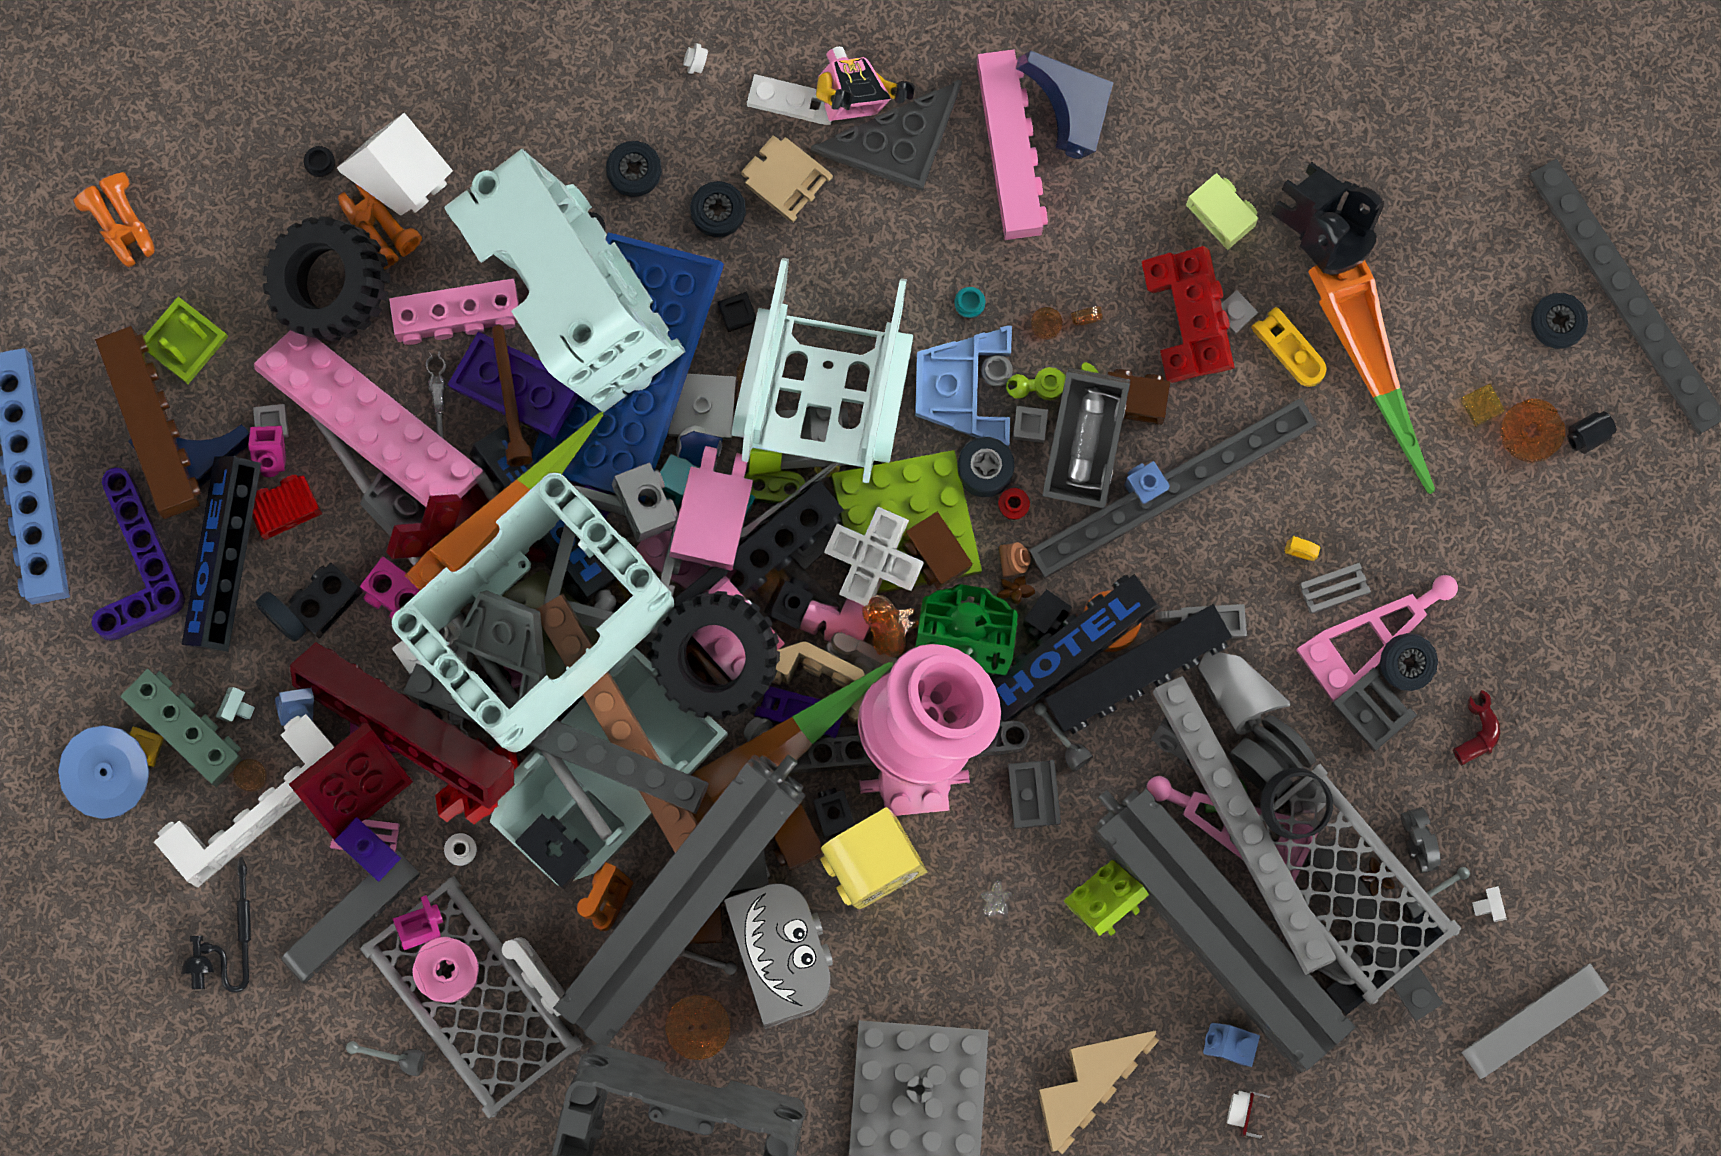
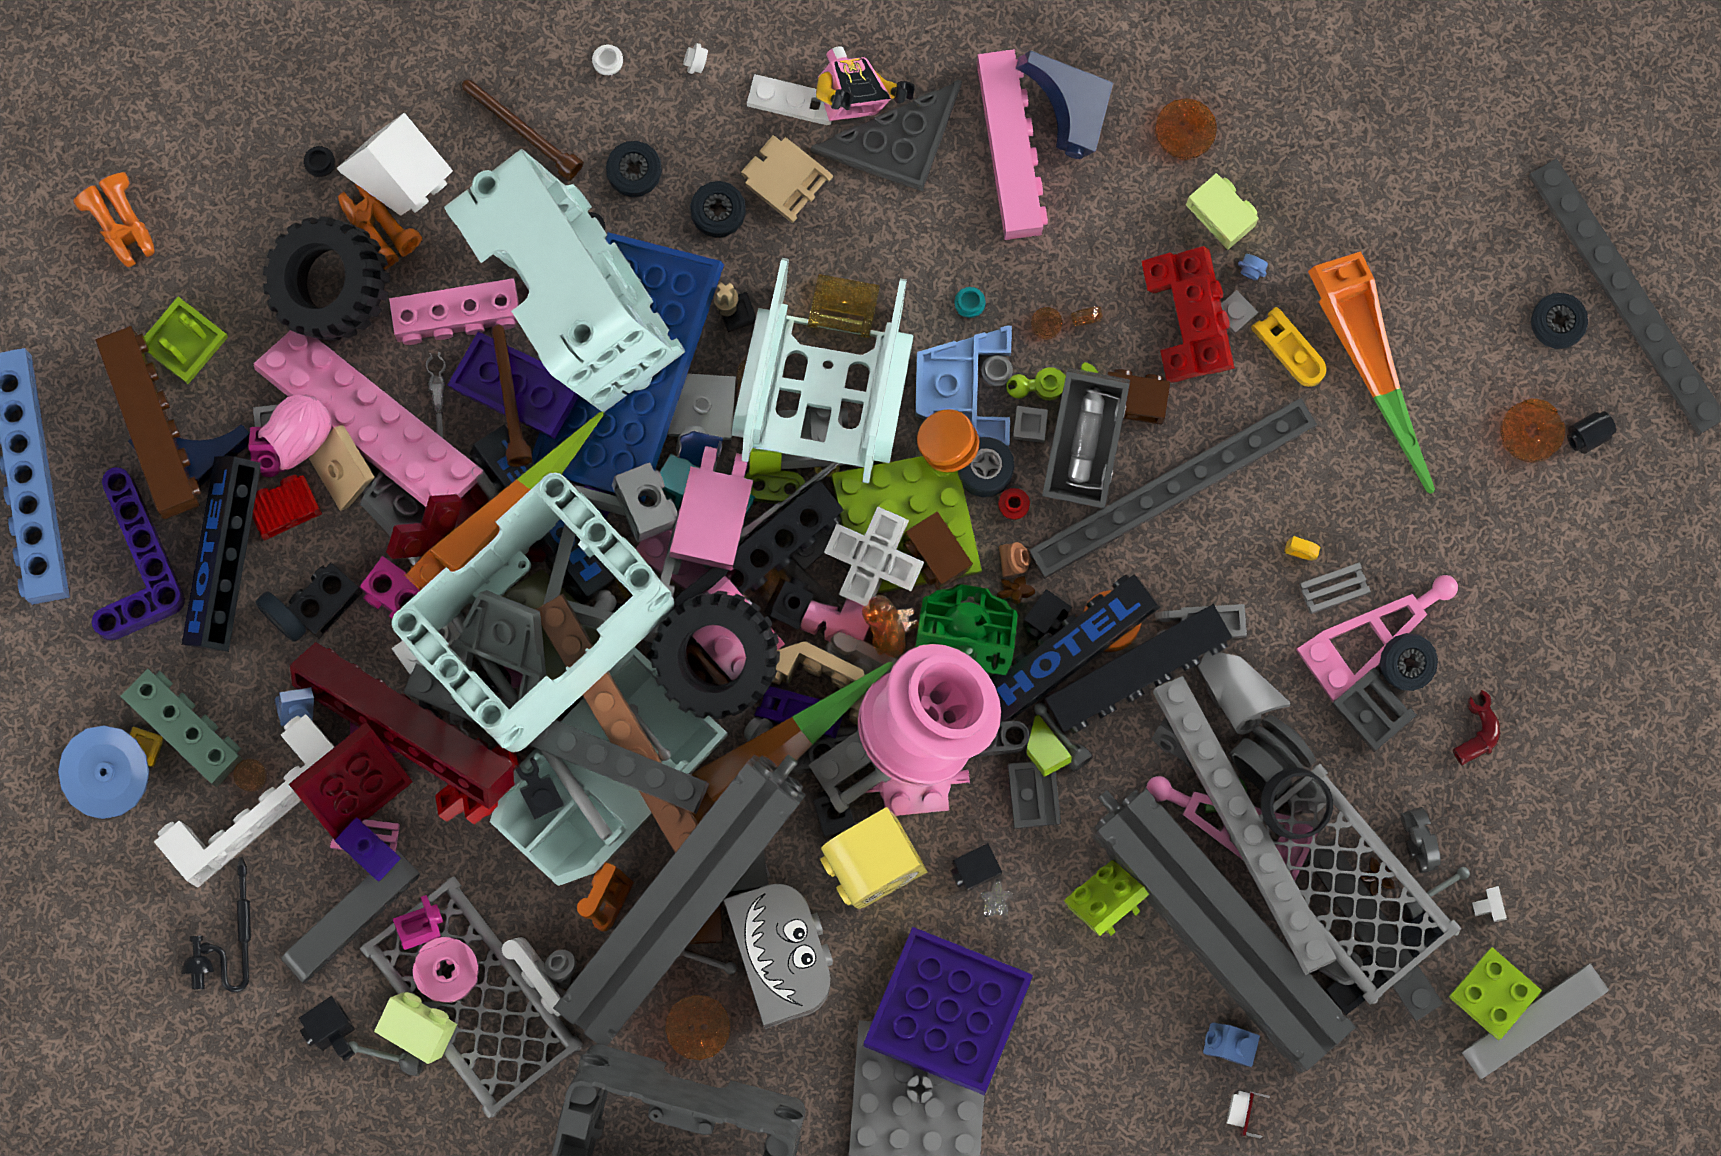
light aqua tile [216,687,255,722] -> none
white plate [444,833,477,866] -> none
black brick [515,814,591,890] -> none
reddish brown brick [773,802,824,871] -> none
tan slope [1038,1031,1159,1154] -> none
medium blue bracket [1124,461,1170,504] -> none
black piece [1272,162,1384,275] -> none
clear yellow plate [1460,384,1505,427] -> none
none -> bright pink hair [258,394,332,470]
none -> black brick [299,996,355,1061]
none -> tan plate [309,425,375,511]
none -> yellowish green brick [374,992,457,1064]
none -> reddish brown piece [462,79,584,181]
none -> black plate [515,757,564,820]
none -> light grey plate [544,950,576,989]
none -> white plate [592,45,623,75]
none -> light grey hinge [629,704,671,761]
none -> tan axle [713,282,739,316]
none -> clear yellow plate [808,274,880,338]
none -> light grey plate [809,731,892,813]
none -> dark purple plate [863,927,1033,1096]
none -> orange head [917,409,980,472]
none -> black brick [950,843,1002,892]
none -> lime tile [1027,715,1072,777]
none -> clear orange plate [1154,98,1217,161]
none -> medium blue plate [1238,254,1268,280]
none -> lime plate [1448,947,1542,1041]

